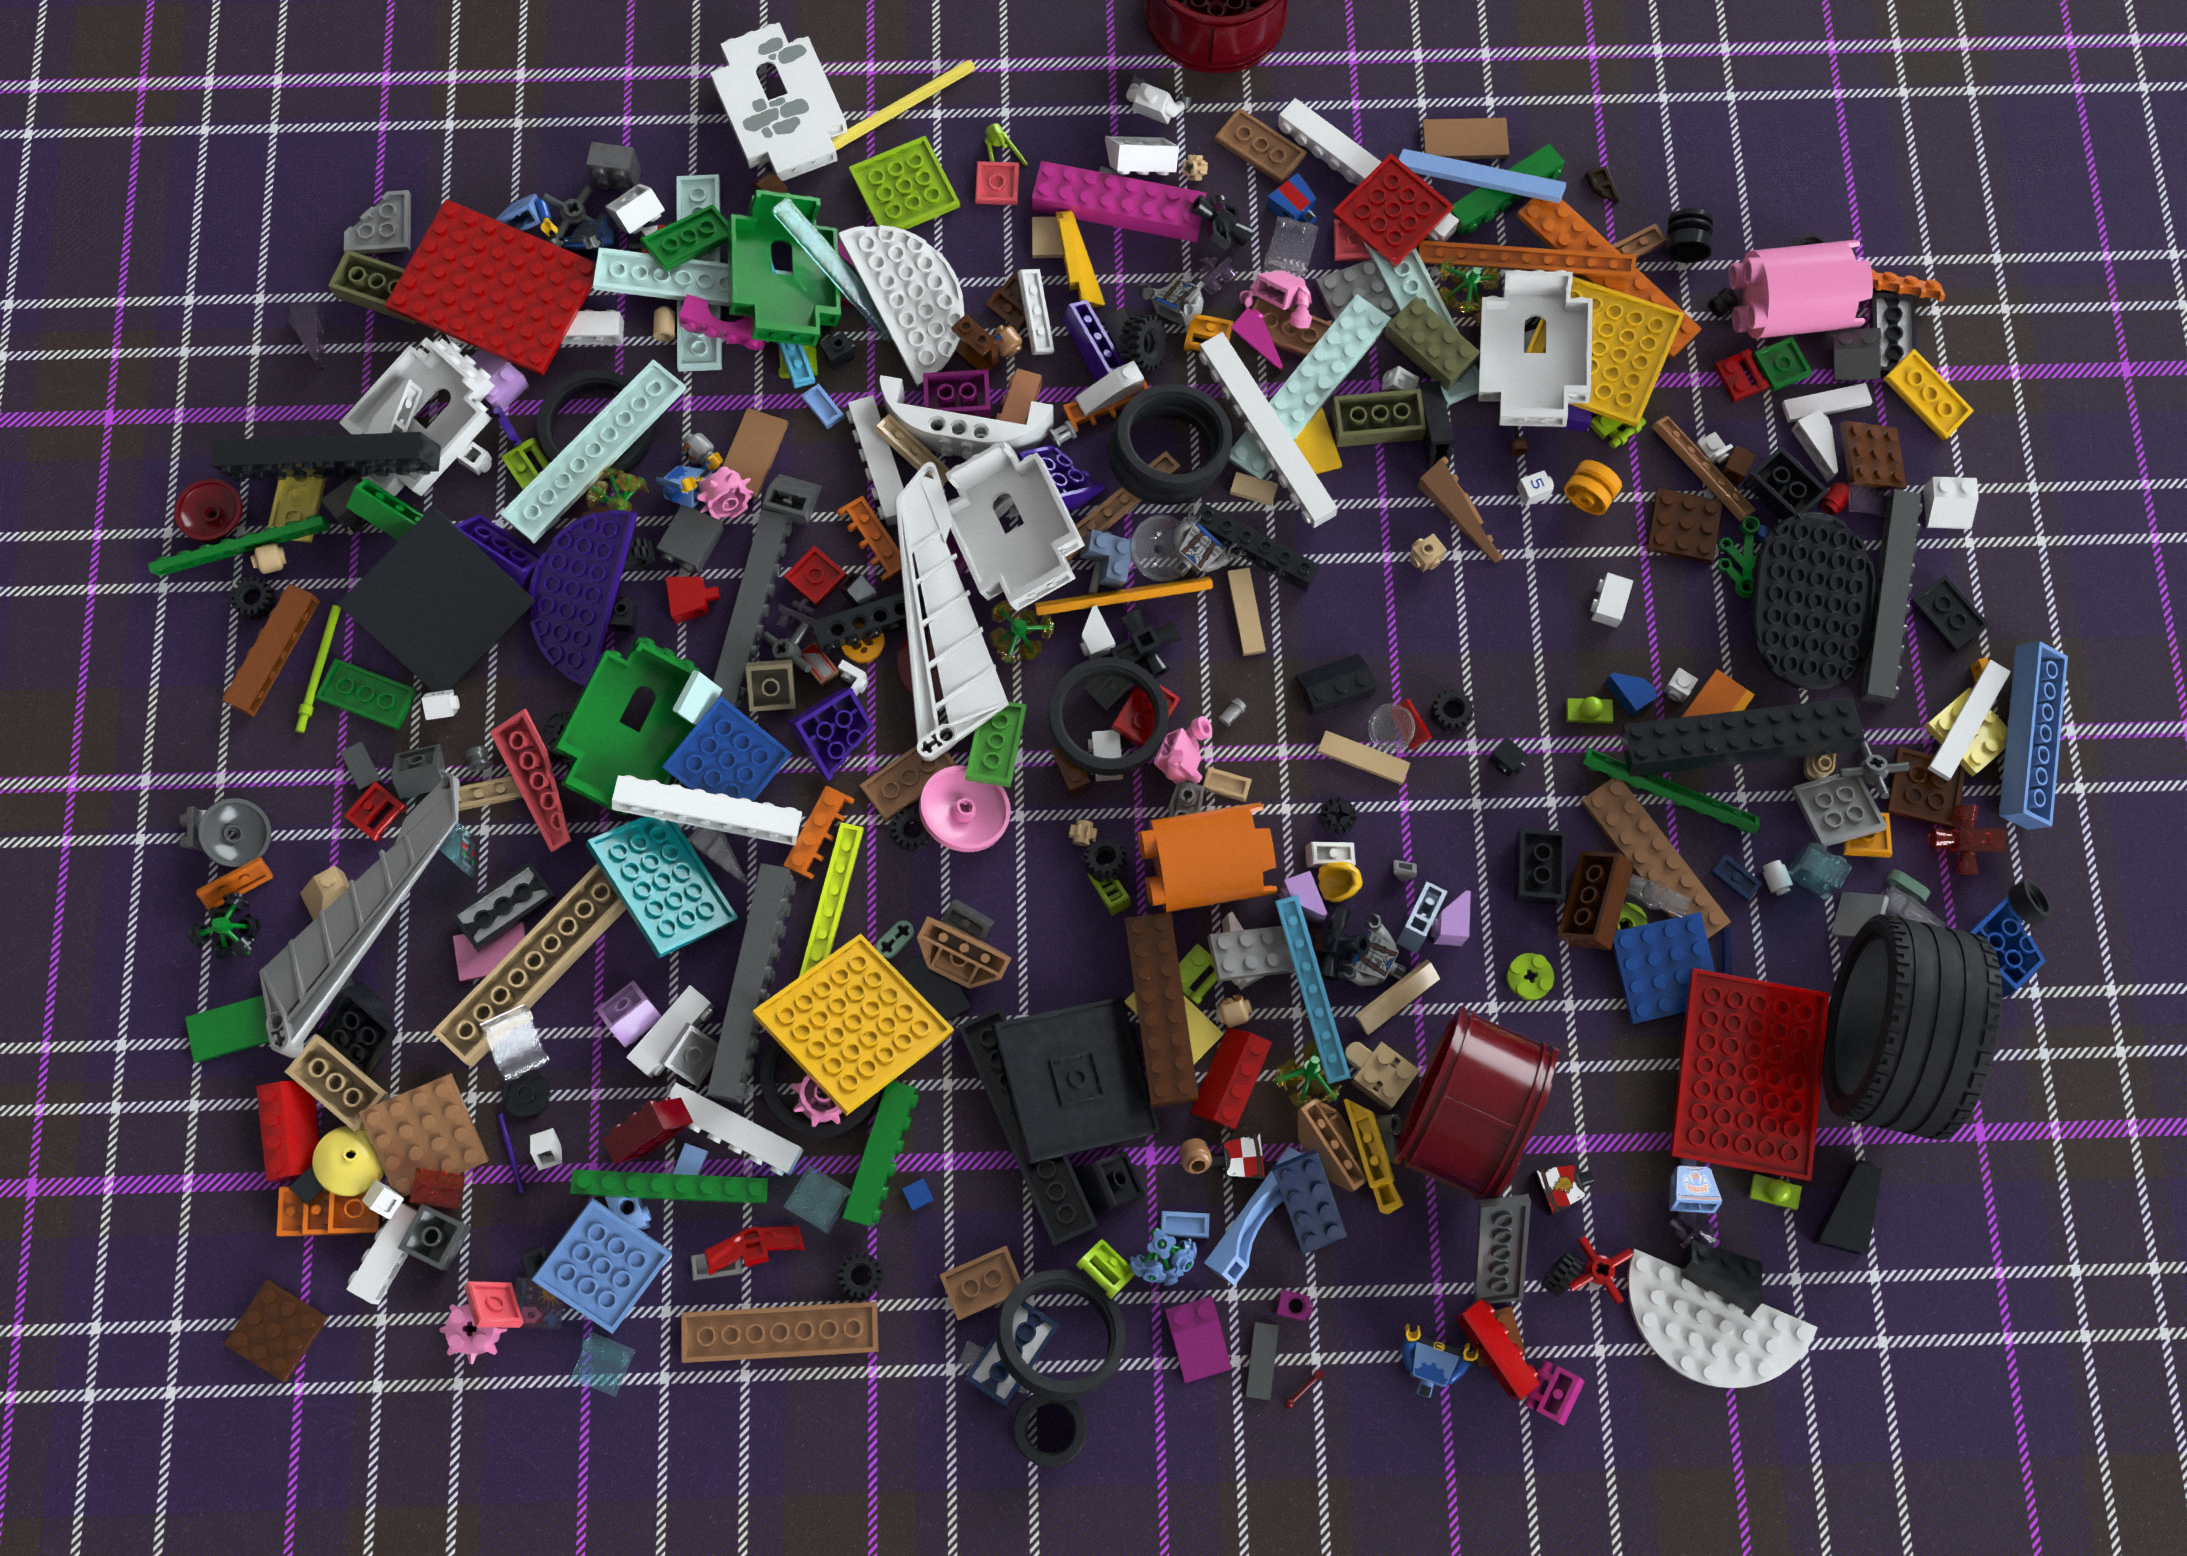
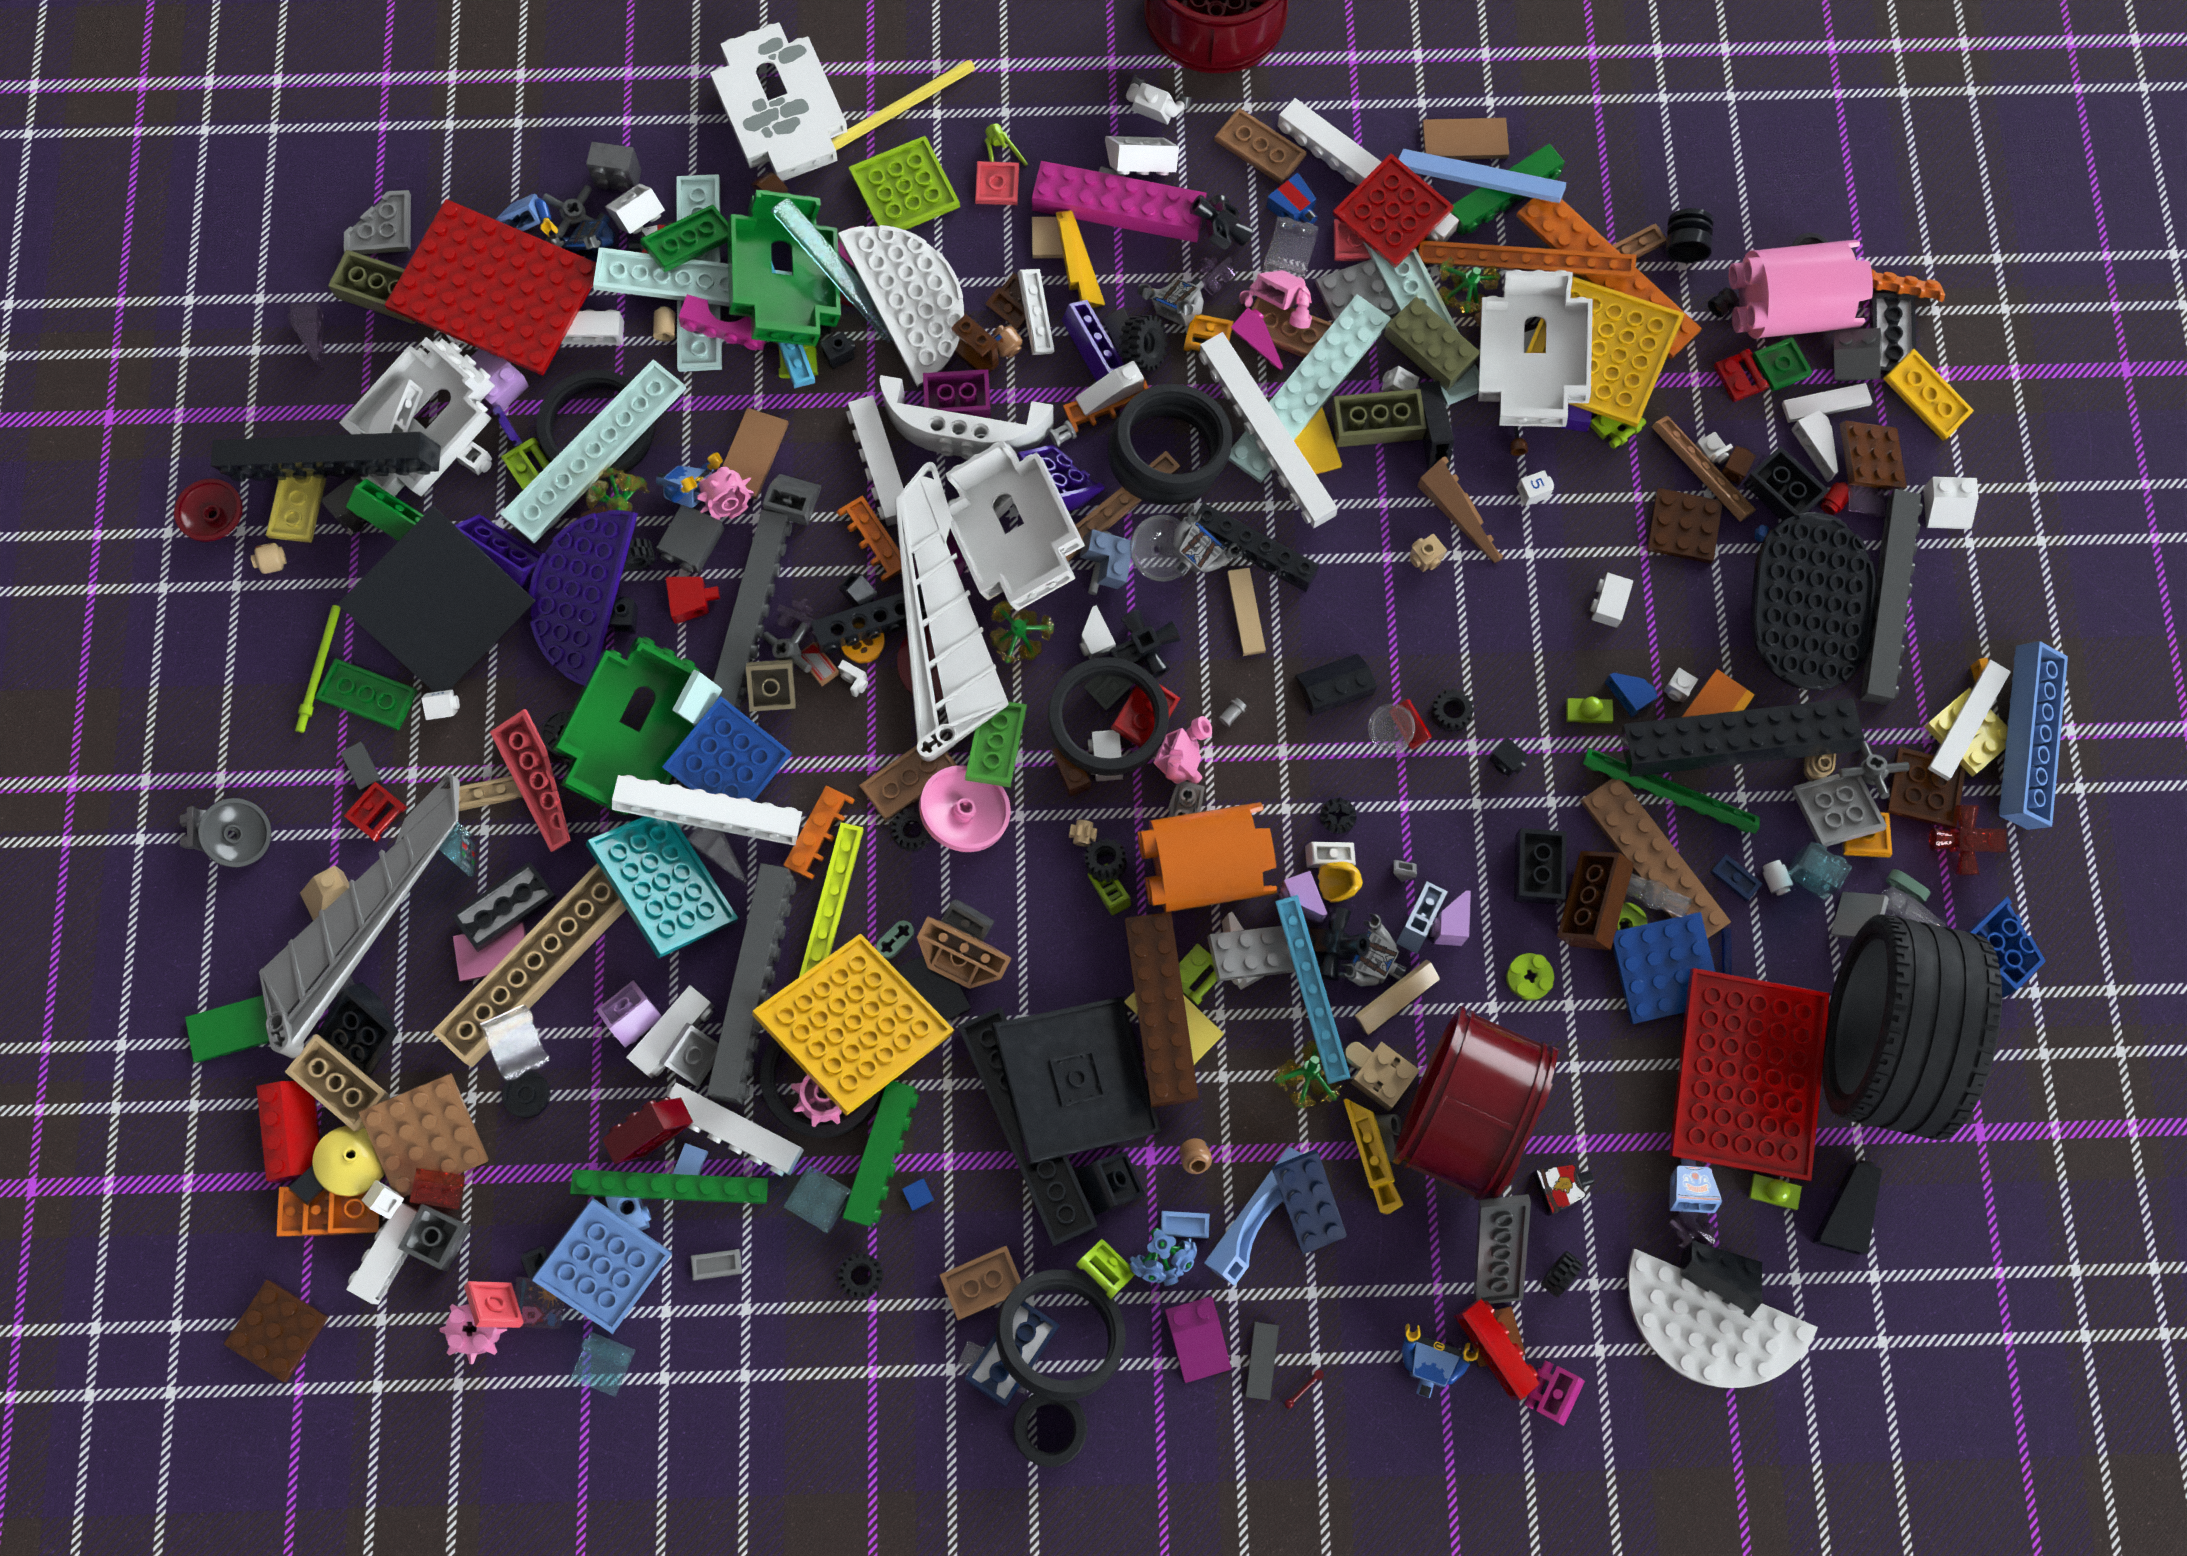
green plate [148,515,331,576] -> none
black plant [186,892,261,960] -> none
orange plate [196,857,273,910] -> none
dark orange brick [222,584,320,718] -> none
black tyre [230,576,276,620] -> none
dark grey slope [391,743,446,799] -> none
dark grey wheel [465,746,491,772] -> none
dark purple axle [497,1113,525,1195] -> none
white brick [530,1128,562,1171] -> none
light grey head [681,433,714,466] -> none
medium nougat plate [681,1302,879,1363] -> none
red plate [704,1225,805,1276] -> none
red plate [784,545,847,607] -> none
dark purple wedge [787,687,874,782] -> none
light blue tile [801,383,844,430] -> none
tan plate [874,414,950,486] -> none
nougat brick [996,368,1042,425] -> none
light orange tile [1035,576,1213,616] -> none
tan gear [1182,155,1208,181] -> none
red slope [1190,1027,1272,1133] -> none
tan tile [1203,767,1252,802] -> none
torso [1210,1133,1265,1181] -> none
tan head [1216,994,1253,1028] -> none
tan tile [1230,472,1278,506] -> none
magenta brick [1275,1290,1313,1322] -> none
medium nougat wedge [1298,1098,1368,1192] -> none
tan tile [1317,731,1410,785] -> none
light orange wheel [1564,460,1622,515] -> none
red bar [1568,1235,1634,1305] -> none
dark brown tile [1585,166,1620,203] -> none
green plant [1717,516,1760,599] -> none
black plate [1909,574,1990,652] -> none
black tyre [2009,879,2052,925] -> none

